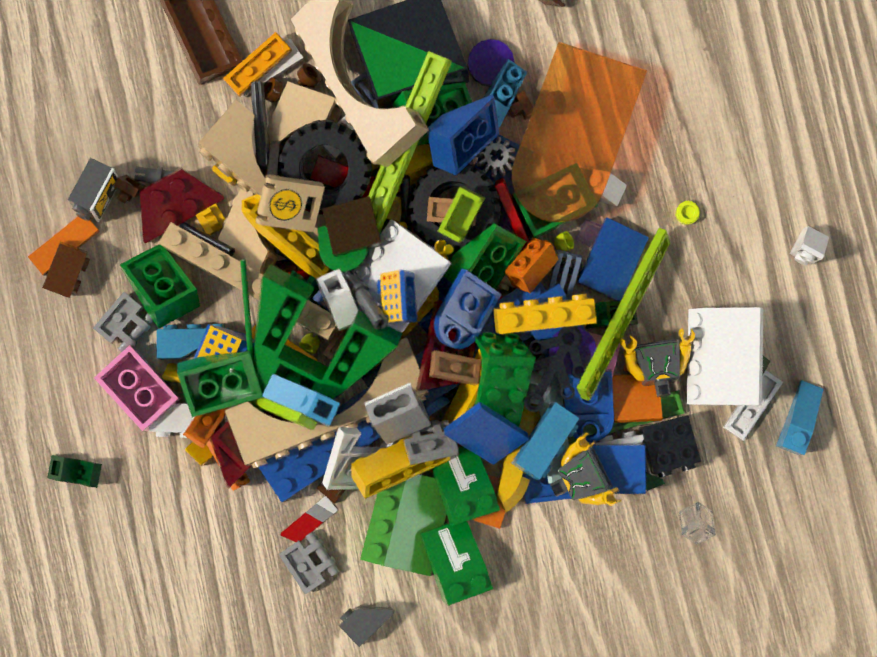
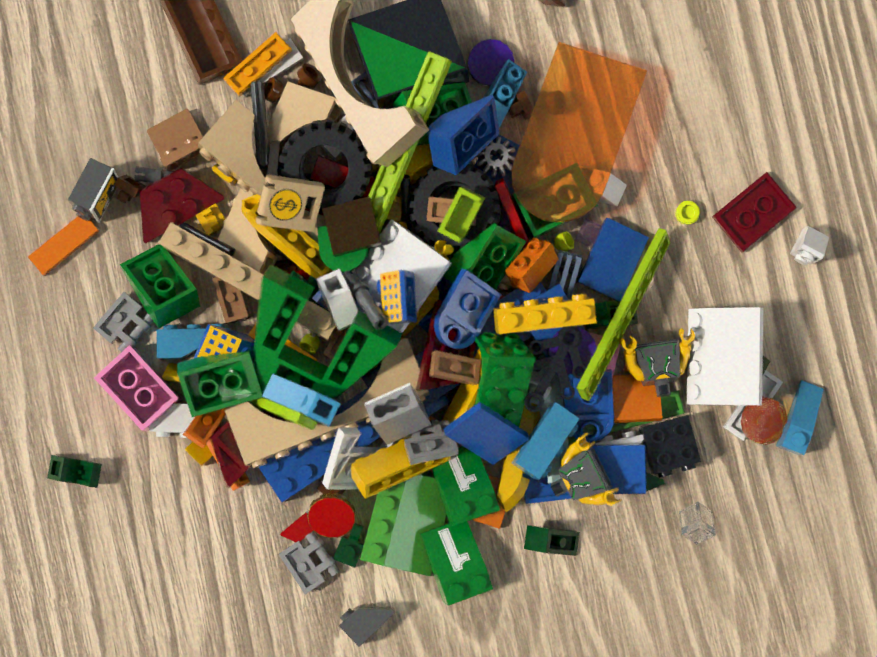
reddish brown brick [42,241,90,298] -> none
green axle [240,259,255,368] -> none
none -> medium nougat bracket [147,109,203,171]
none -> medium nougat plate [212,277,249,324]
none -> red tile [307,493,356,538]
none -> dark green plate [333,523,364,568]
none -> dark green slope [524,525,580,556]
none -> dark red tile [712,172,797,253]
none -> tile [741,397,787,445]

